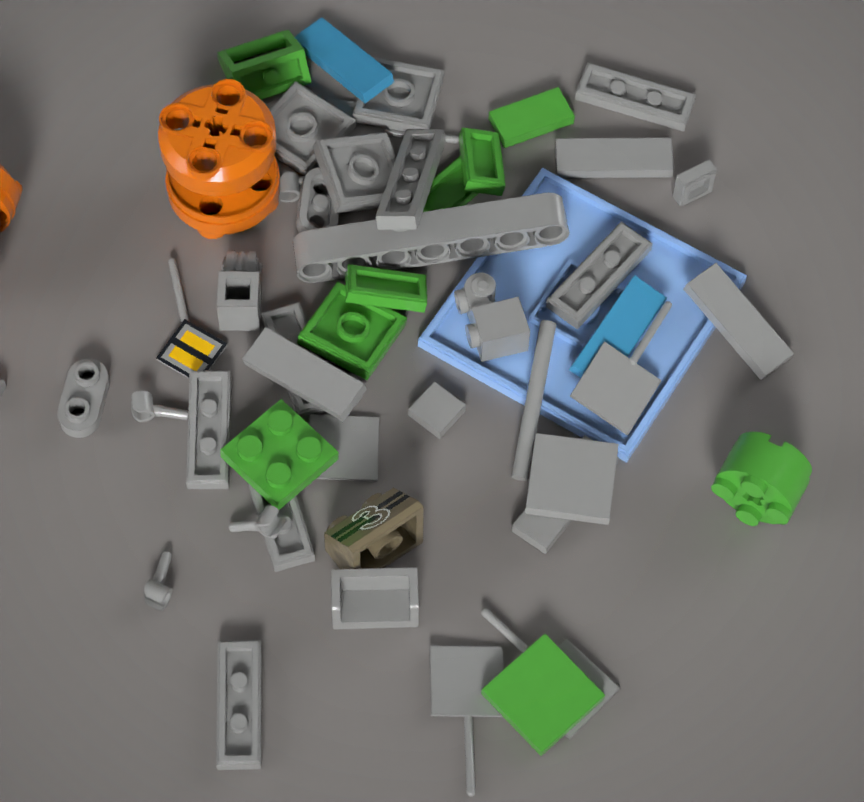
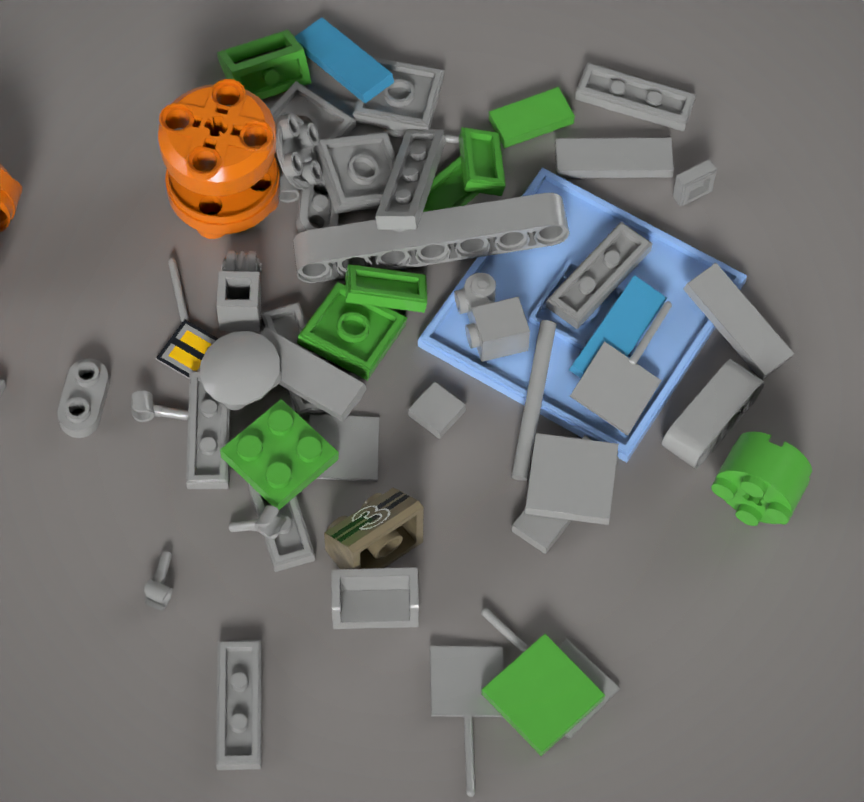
none -> light grey dish [200,331,282,410]
none -> light grey dish [275,112,323,190]
none -> light grey beam [661,359,765,469]

